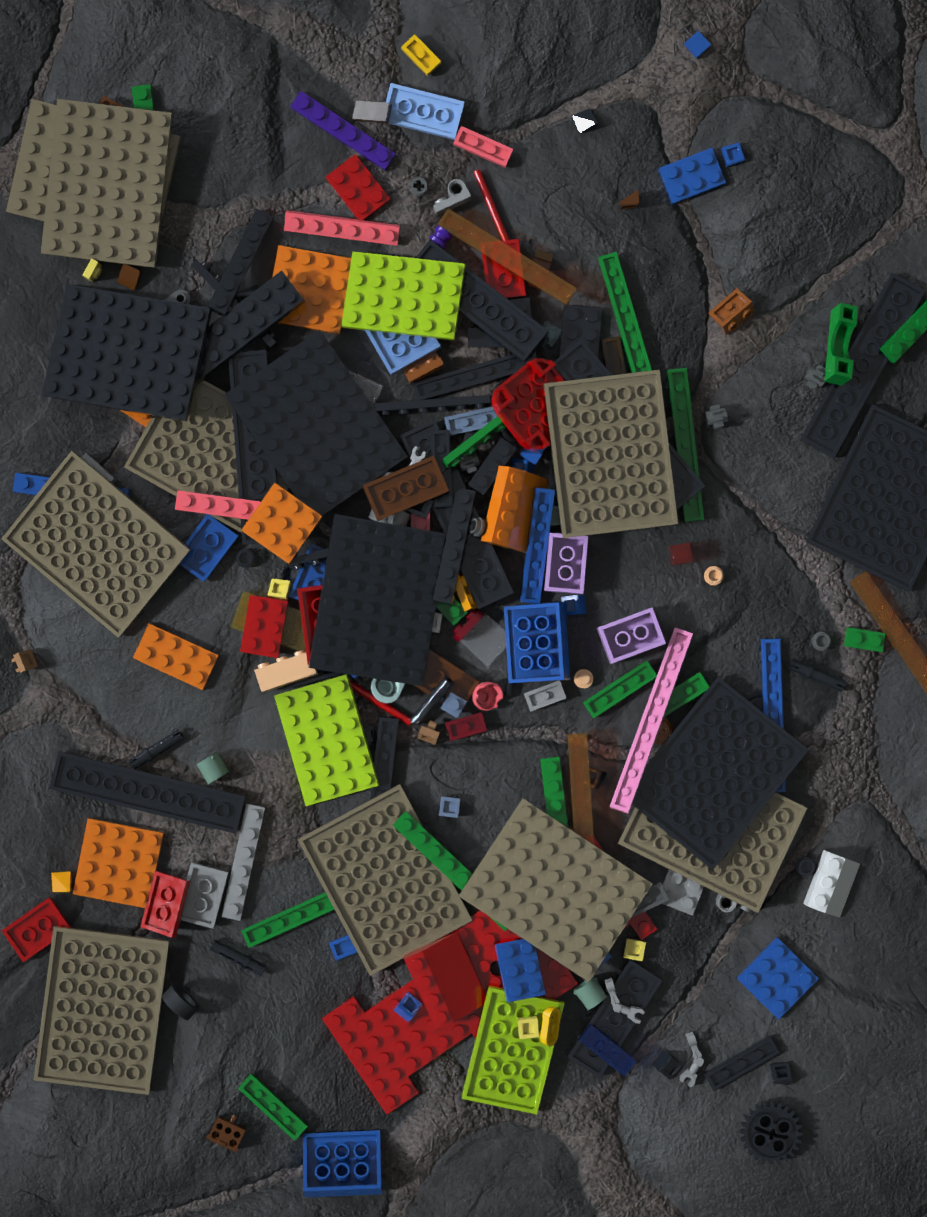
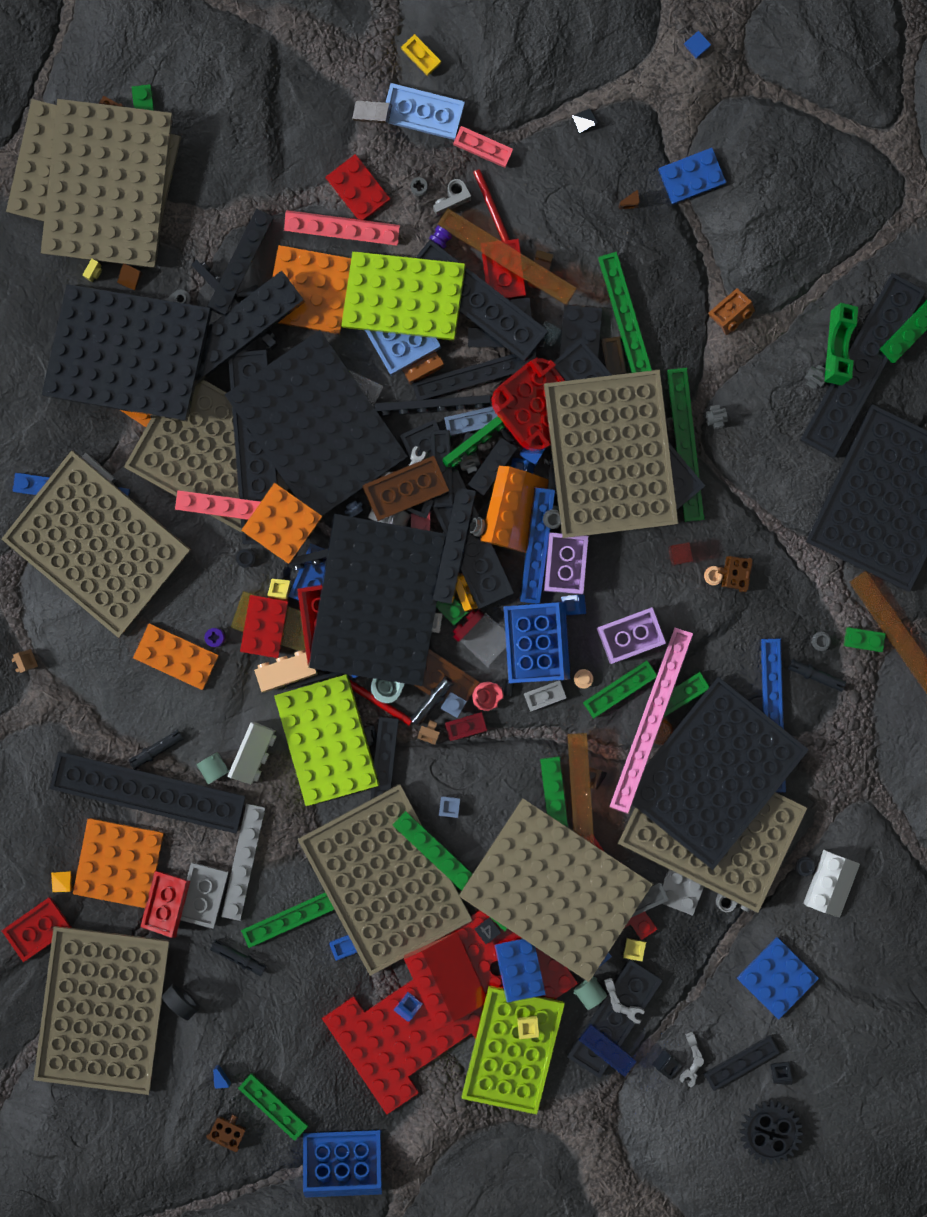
blue plate [180,514,239,582] -> none
dark purple plate [290,91,396,171] -> none
yellow plate [540,1006,561,1046] -> none
blue tile [721,142,745,167] -> none
none -> dark purple wheel [204,628,225,647]
none -> blue slope [213,1065,231,1088]
none -> white slope [227,722,277,785]
none -> sand blue plate [344,501,363,517]
none -> black tile [474,917,501,944]
none -> dark grey plate [543,509,561,529]
none -> reddish brown piece [718,556,753,592]

